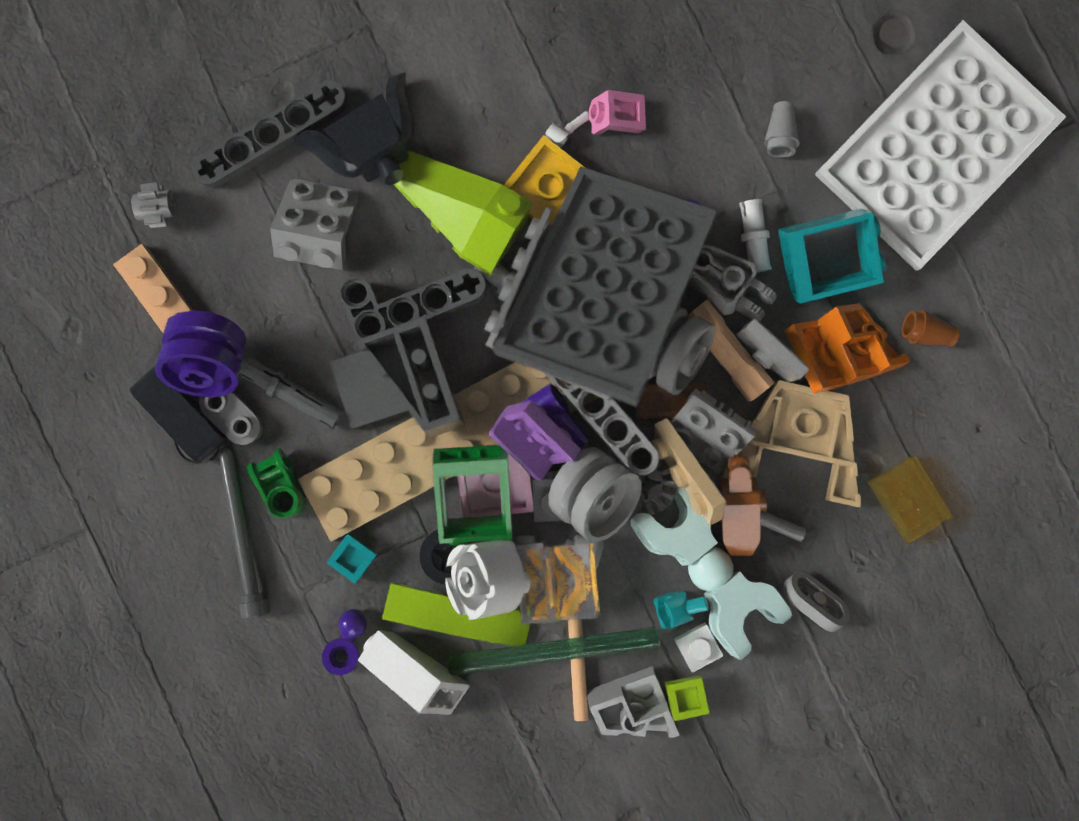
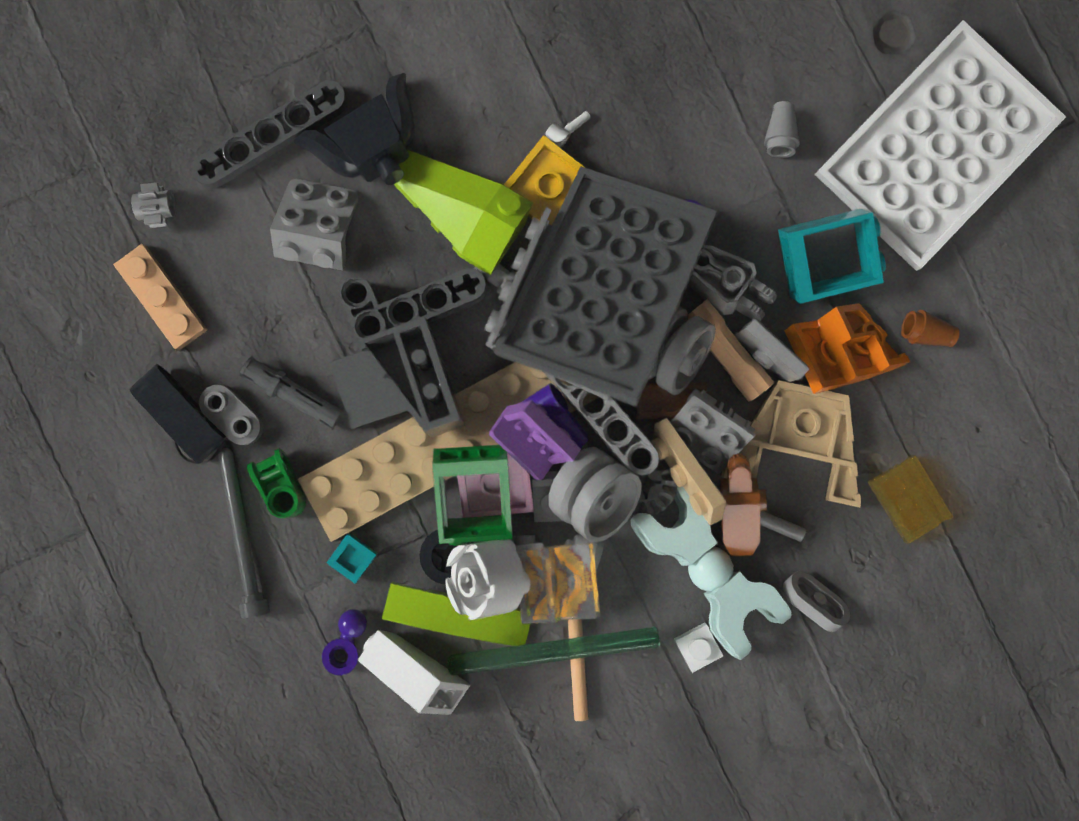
dark purple wheel [155,310,246,397] -> none
light grey slope [587,666,680,738] -> none
bright pink bracket [589,90,646,135] -> none
teal piece [653,591,709,630] -> none
lime tile [665,675,710,721] -> none
white pin [739,199,772,273] -> none

